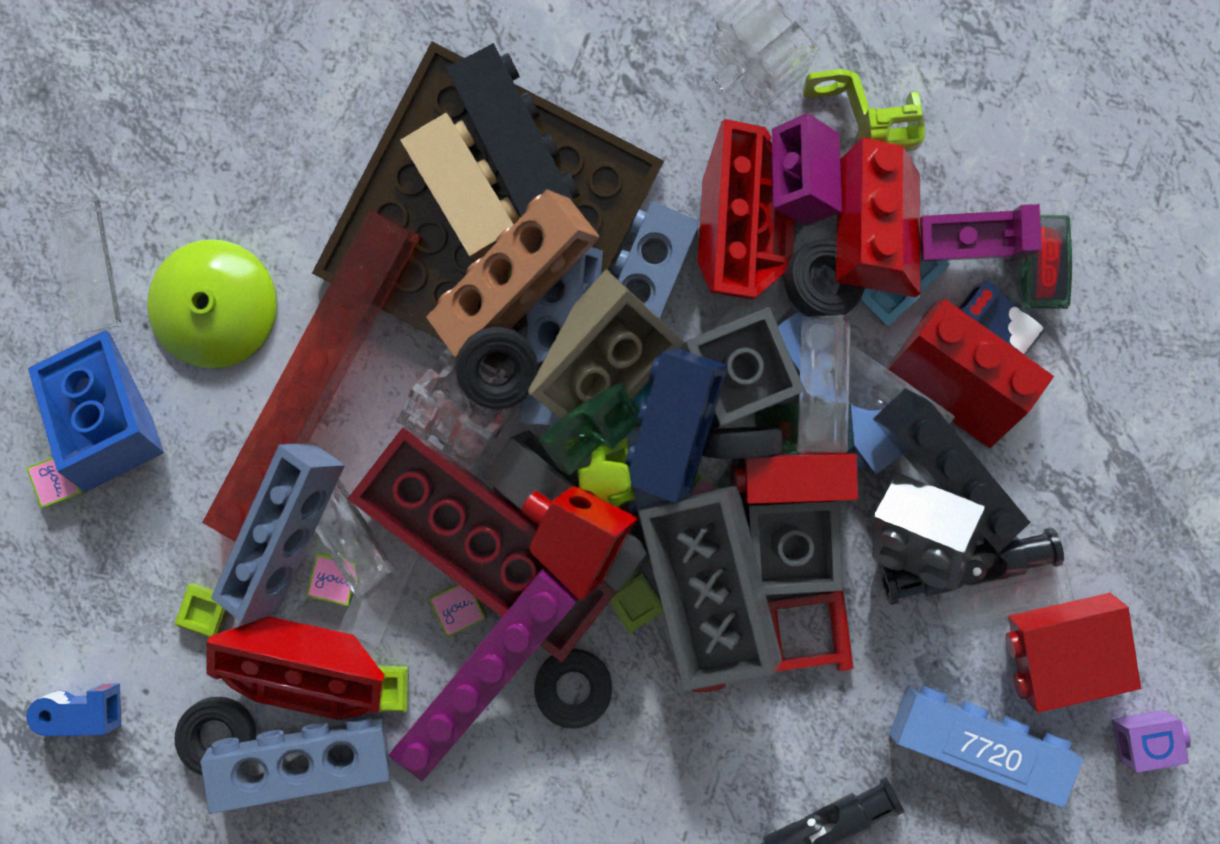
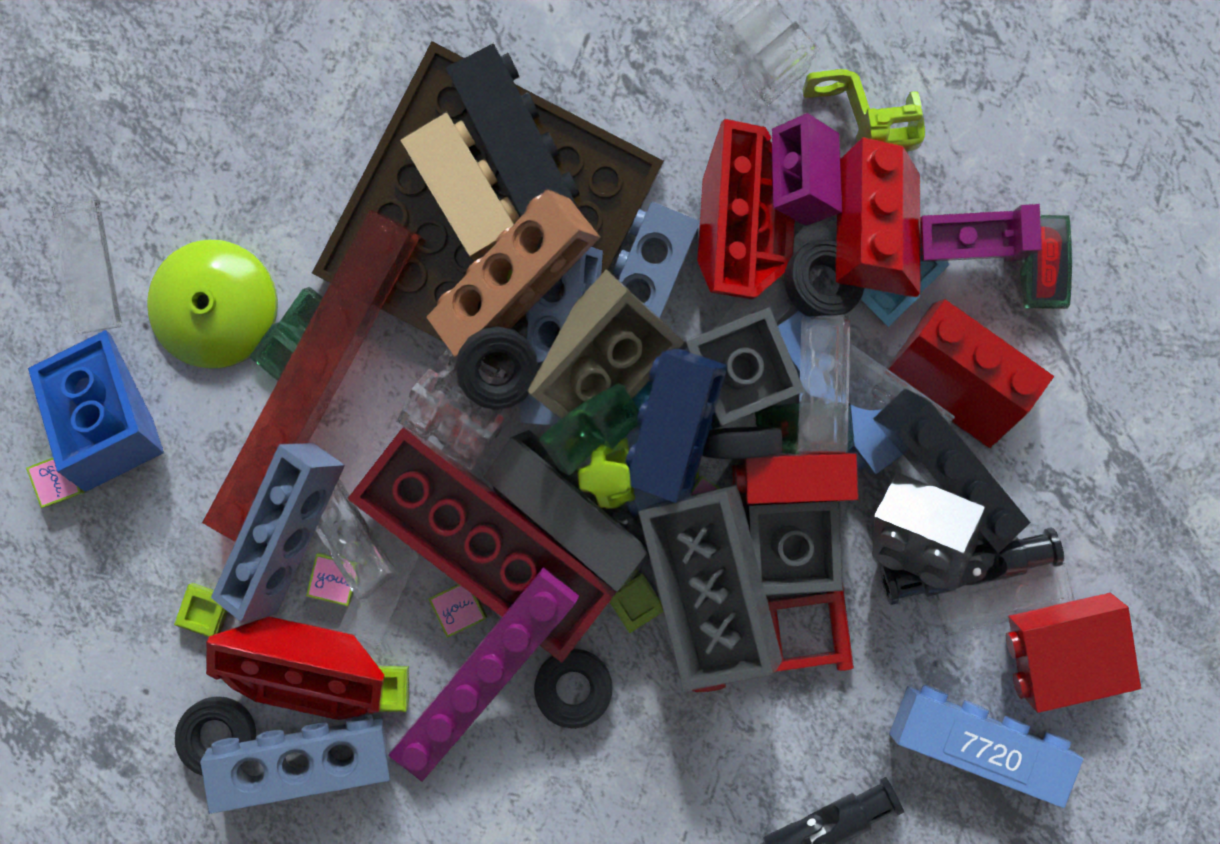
blue leg [26,683,121,736] -> none
red torso [521,487,637,601] -> none
leg [958,280,1045,356] -> none
medium lavender brick [1112,710,1191,773] -> none
none -> clear green slope [249,287,342,385]

